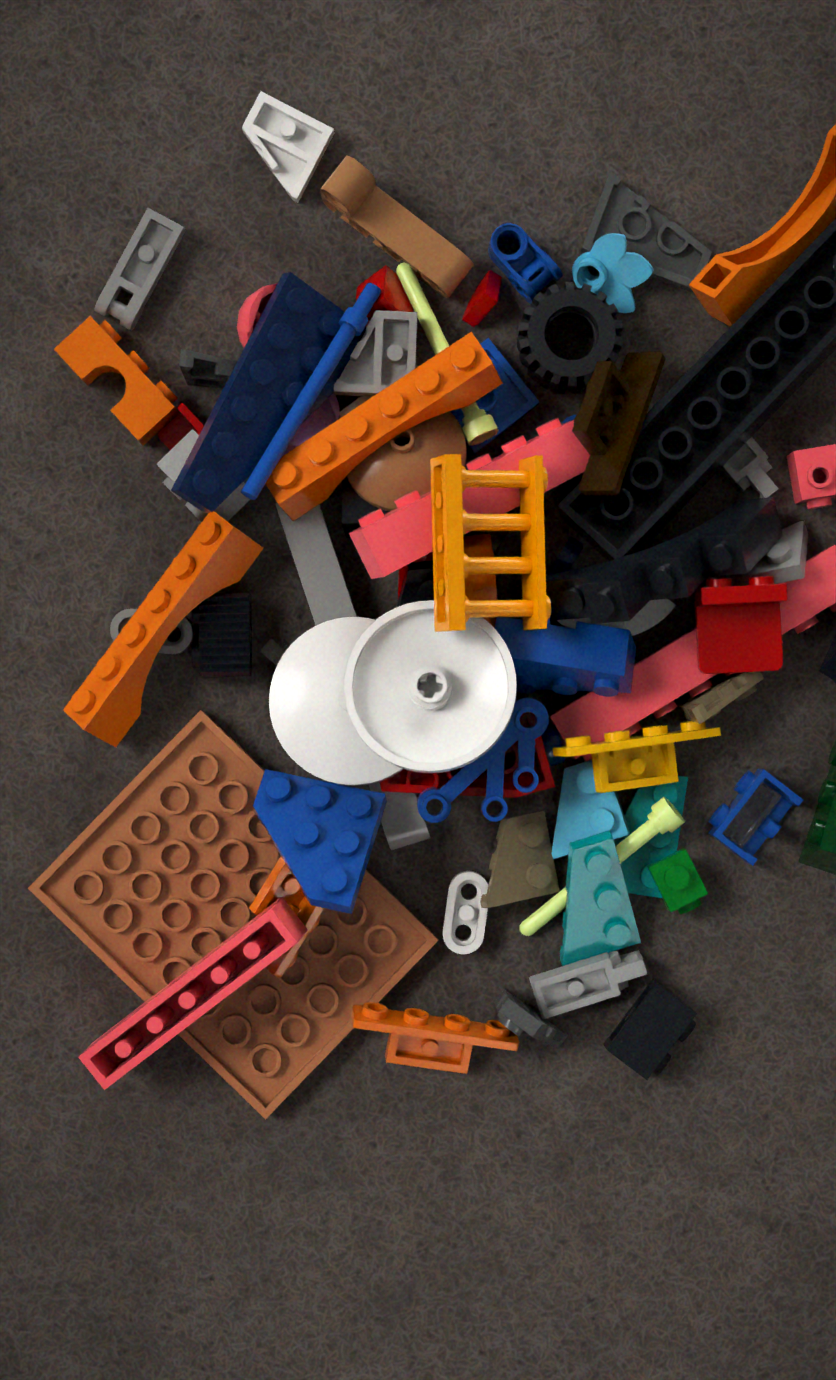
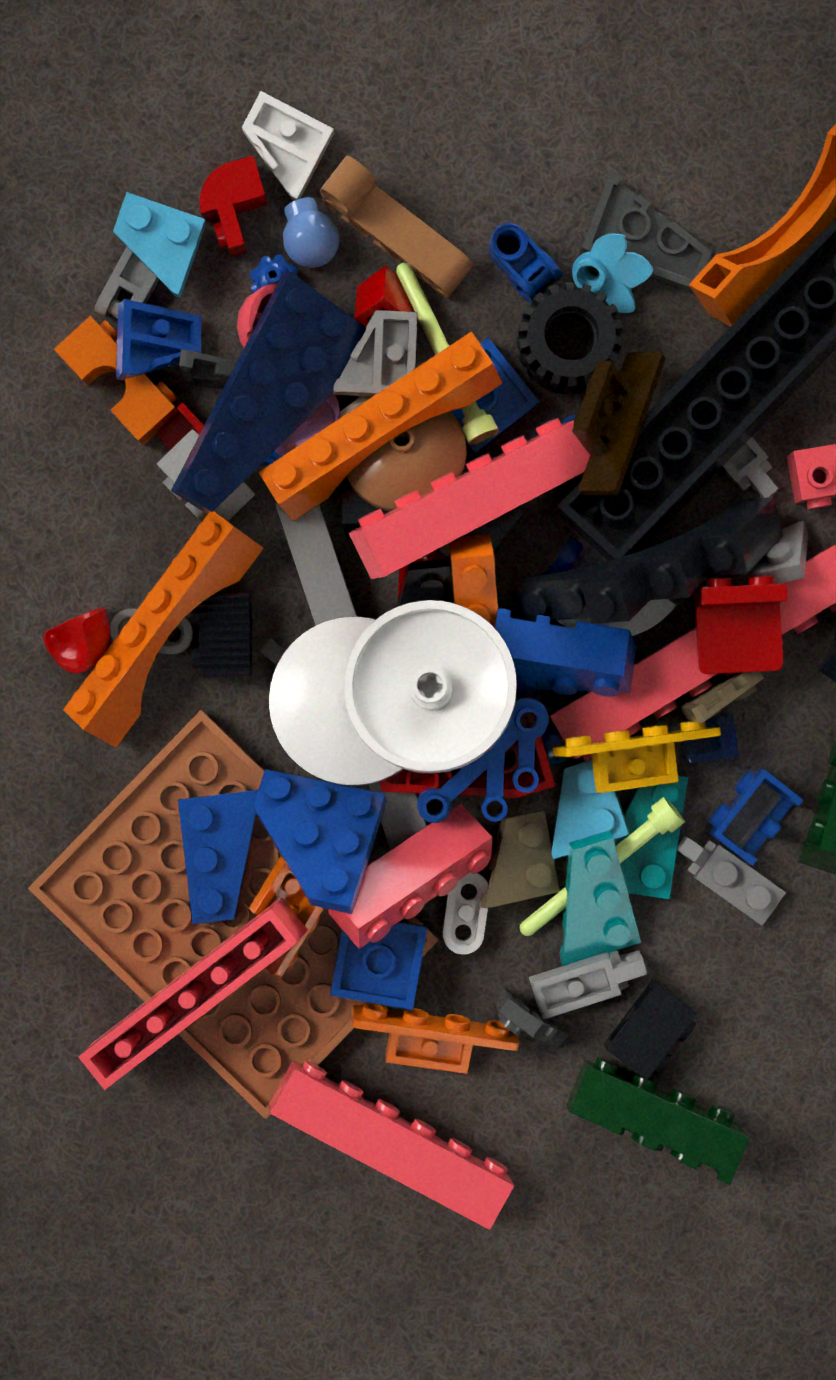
blue bar [241,283,381,500] -> none
light orange fence [430,454,551,632] -> none
red tile [462,270,502,327] -> none
green bracket [647,848,708,914] -> none
none -> red helmet [43,607,111,674]
none -> medium azure wing [113,192,207,298]
none -> blue wing [116,299,202,380]
none -> blue wing [178,790,258,924]
none -> red brick [199,155,268,257]
none -> blue plant [249,255,298,293]
none -> coral brick [269,1060,514,1230]
none -> medium blue piece [283,197,340,268]
none -> coral brick [328,804,493,949]
none -> blue plate [330,921,427,1010]
none -> dark green wedge [566,1057,750,1185]
none -> light grey hinge [677,836,786,926]
none -> panel [680,715,739,763]

